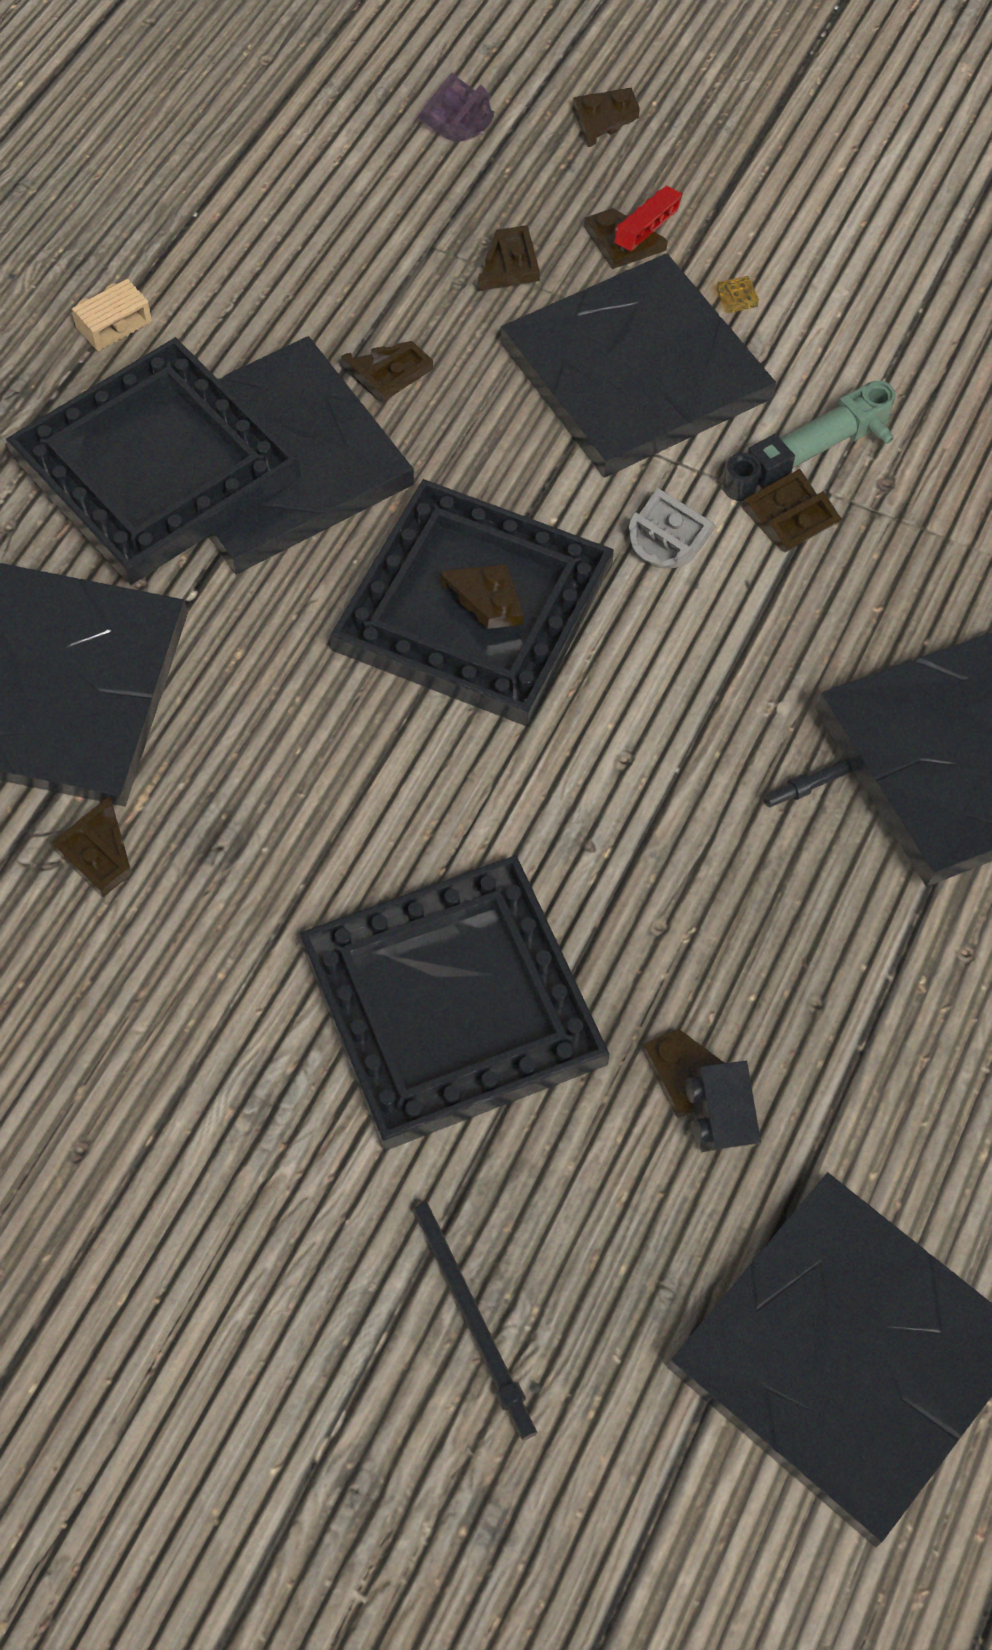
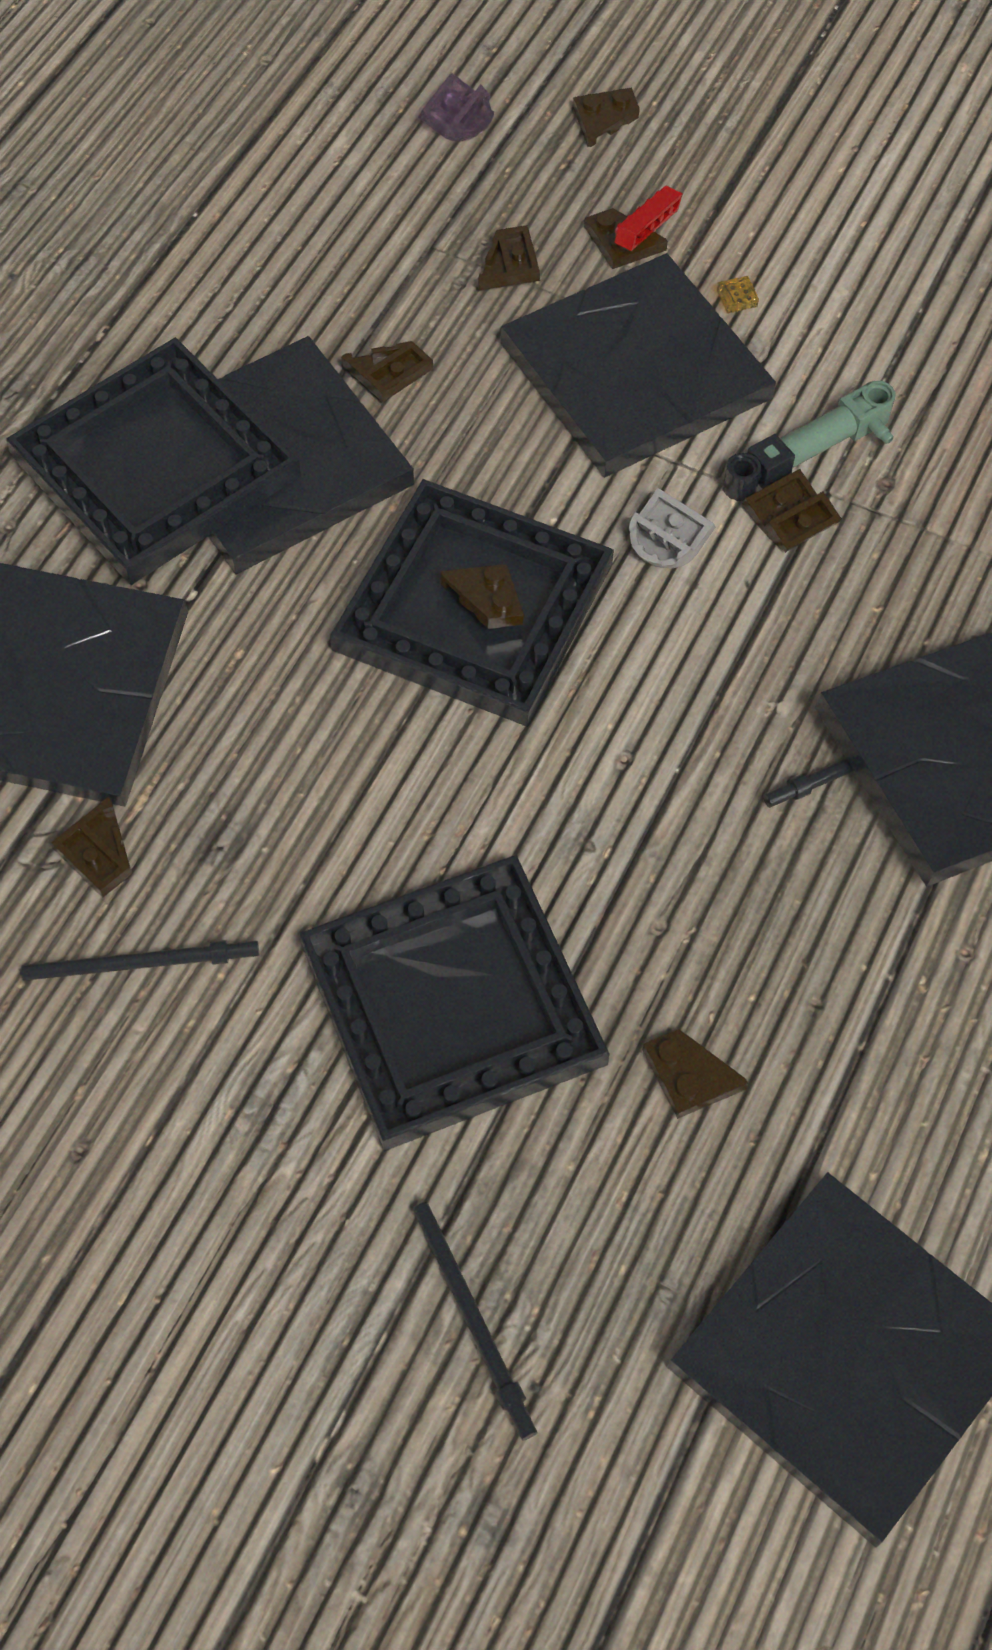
tan brick [71,279,152,351] -> none
black brick [685,1060,761,1153] -> none
none -> black bar [21,940,260,981]

